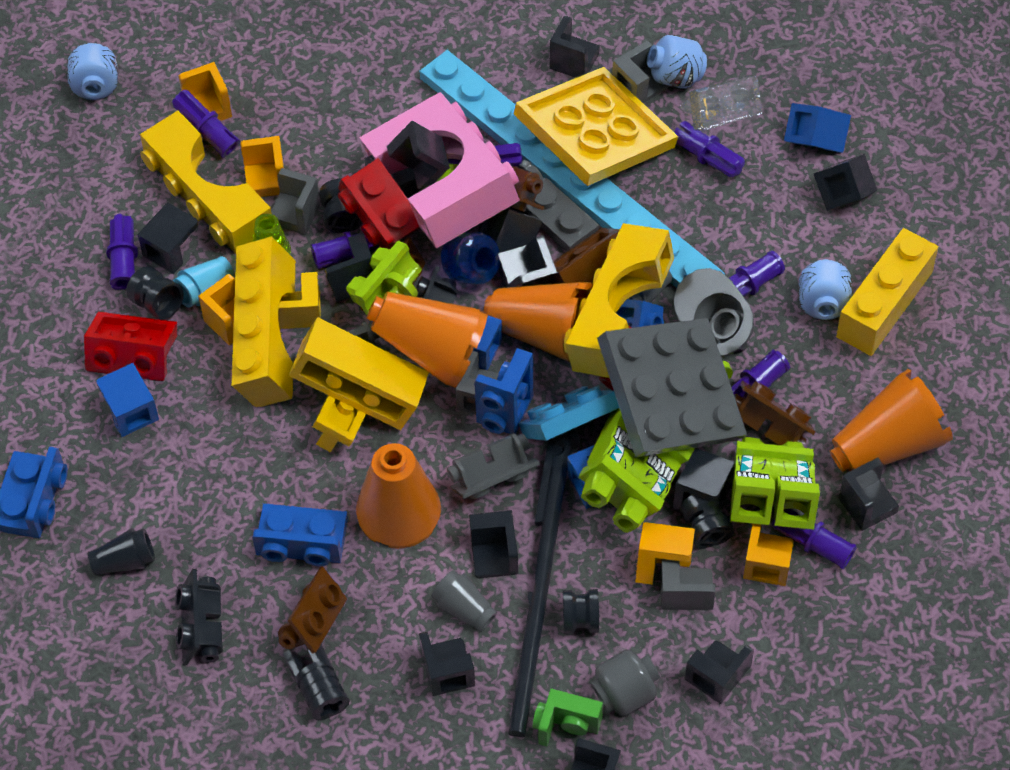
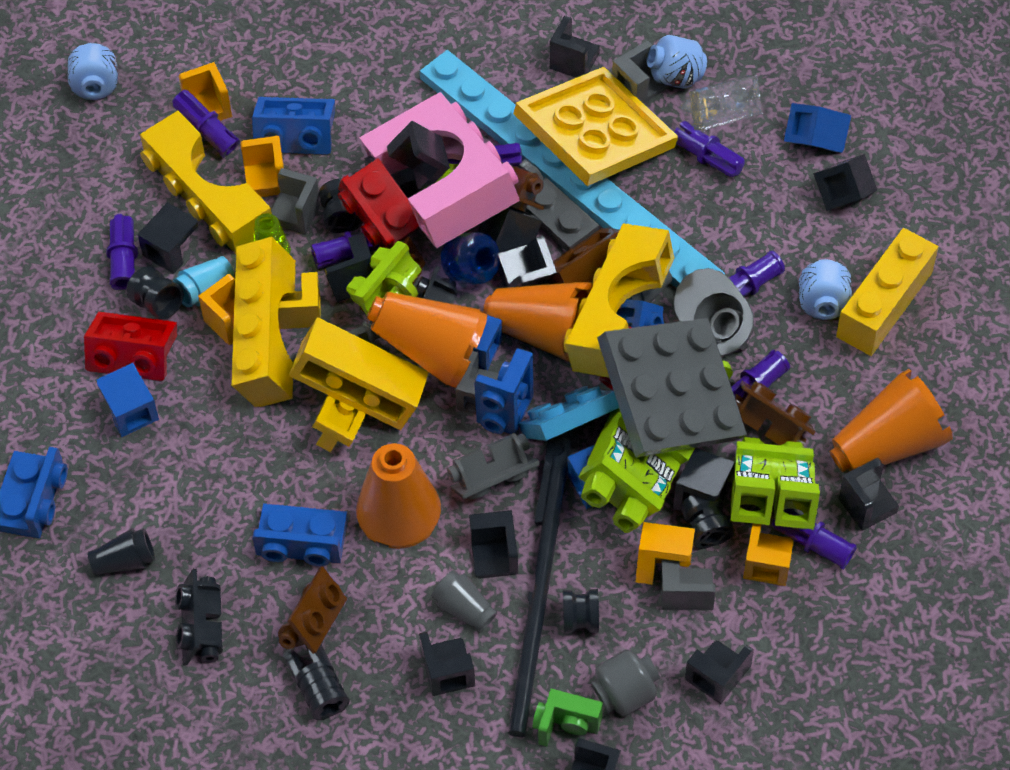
none -> blue bracket [252,97,335,154]

